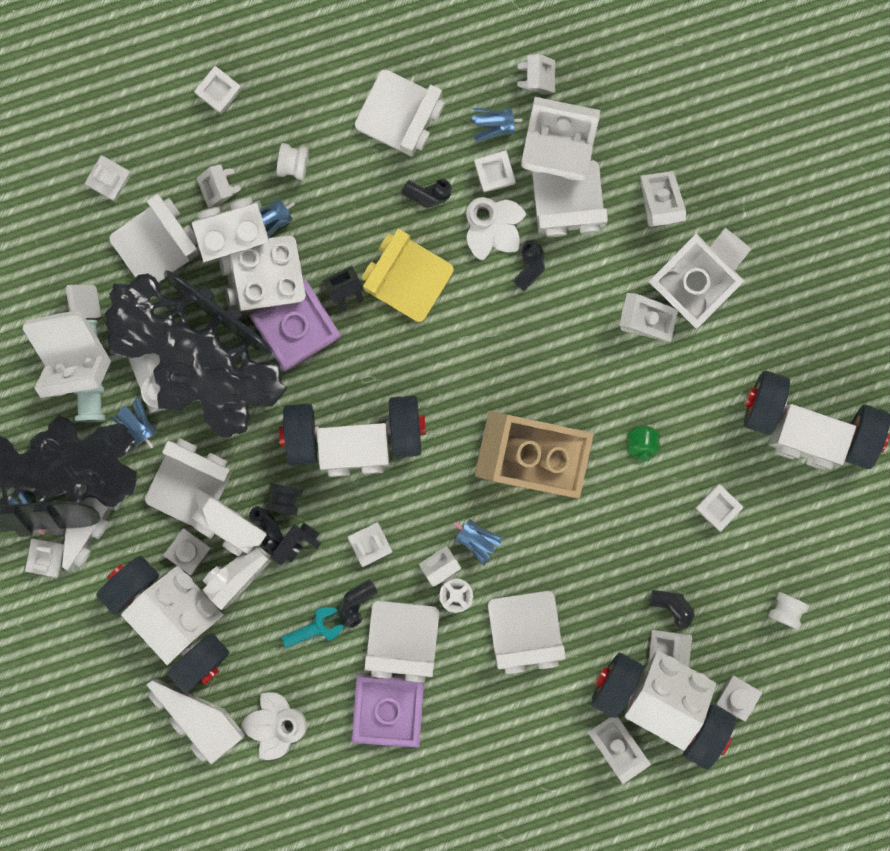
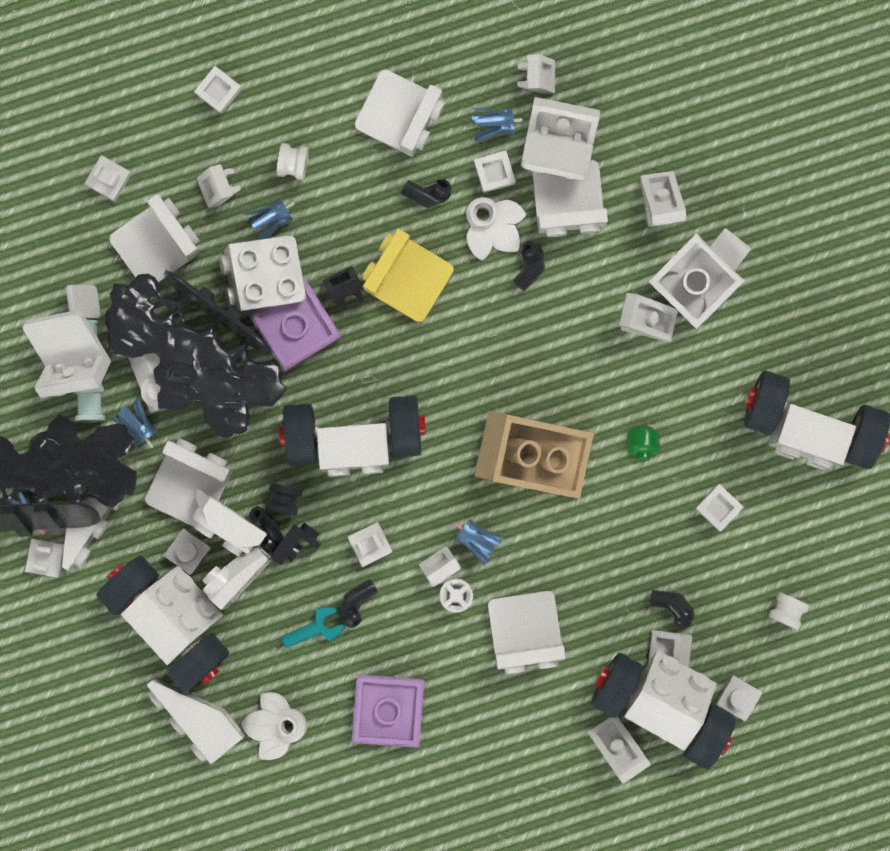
white bracket [192,196,270,262] -> none
white bracket [365,601,439,682] -> none

